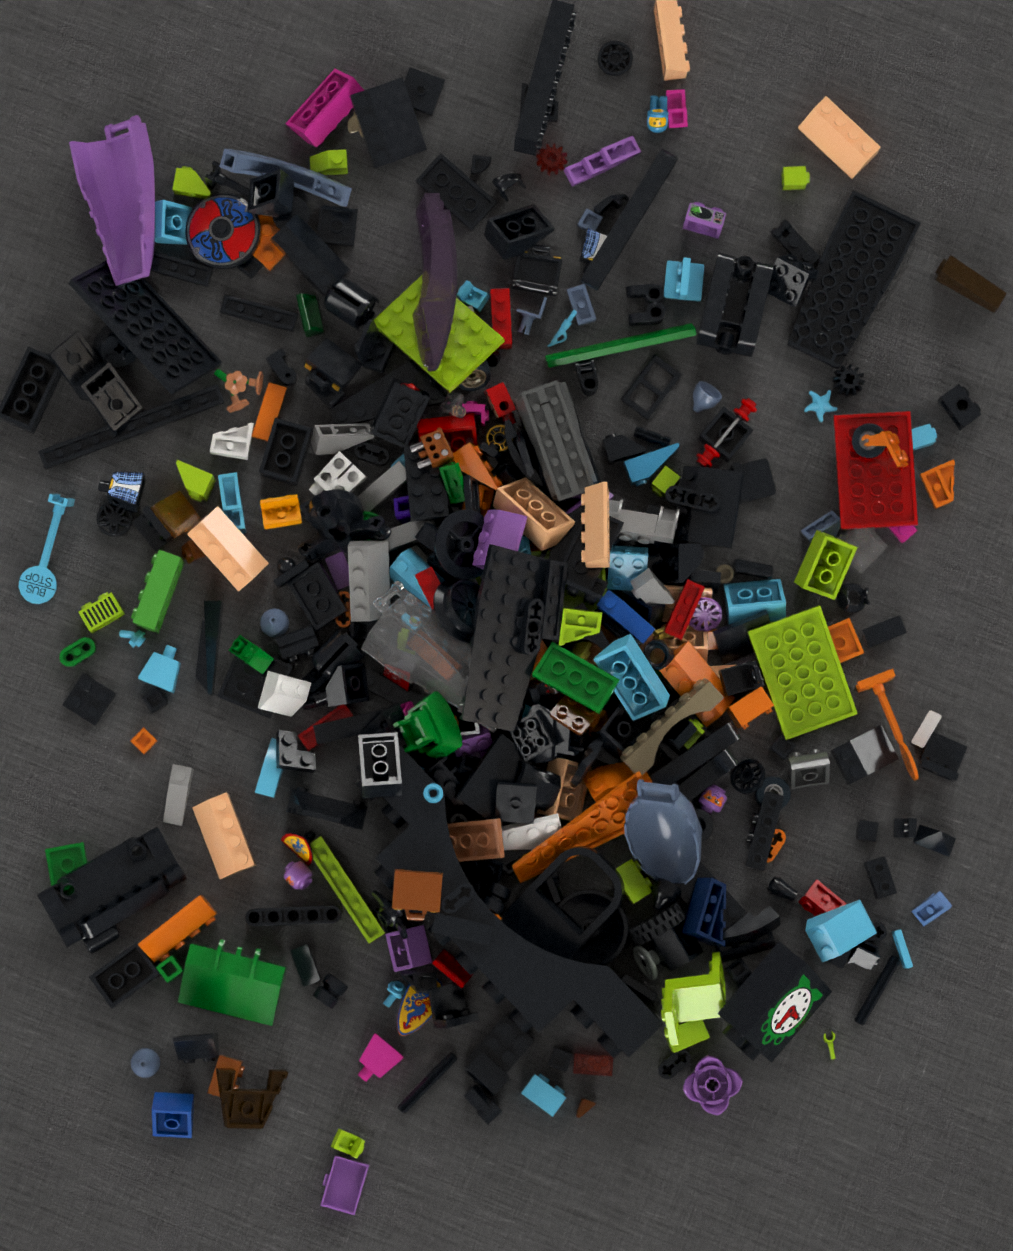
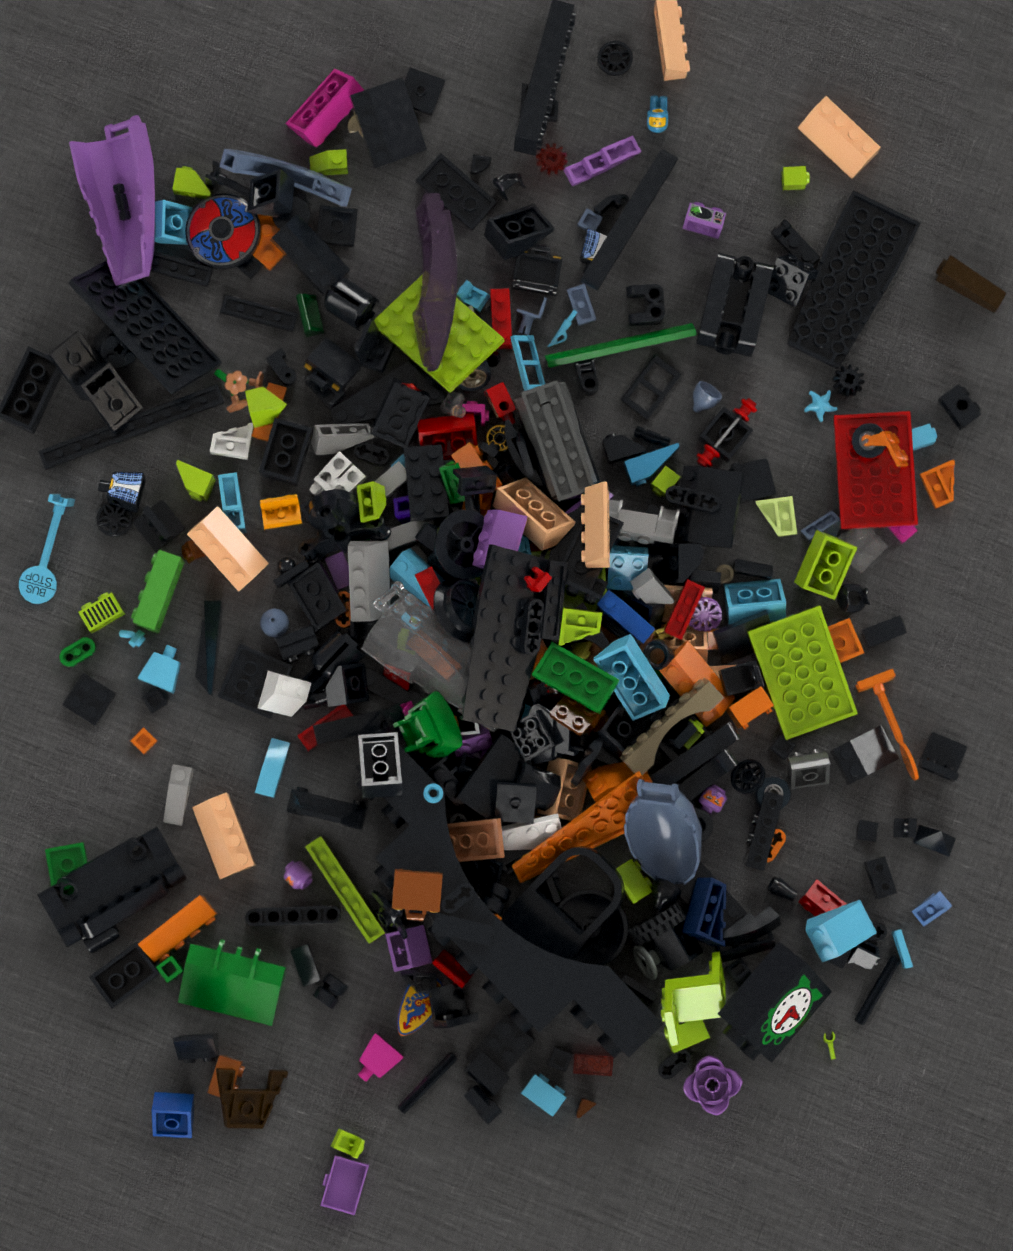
sand blue helmet [131,1048,160,1078] -> none
clear orange tile [151,491,202,538] -> none
green slope [228,635,274,674] -> none
plate [276,730,316,773] -> none
shield [281,830,316,866] -> none
medium azure plate [383,981,406,1008] -> none
dark orange piece [410,427,454,469] -> none
medium azure bracket [664,257,704,302] -> none
dark pink slope [666,89,688,128] -> none
white sticker [911,710,942,748] -> none
none -> black axle [113,183,131,221]
none -> lime slope [245,386,287,428]
none -> lime slope [357,481,387,523]
none -> black panel [453,466,497,496]
none -> medium azure window [510,335,545,391]
none -> red tile [524,567,552,592]
none -> yellowish green wing [756,496,798,537]

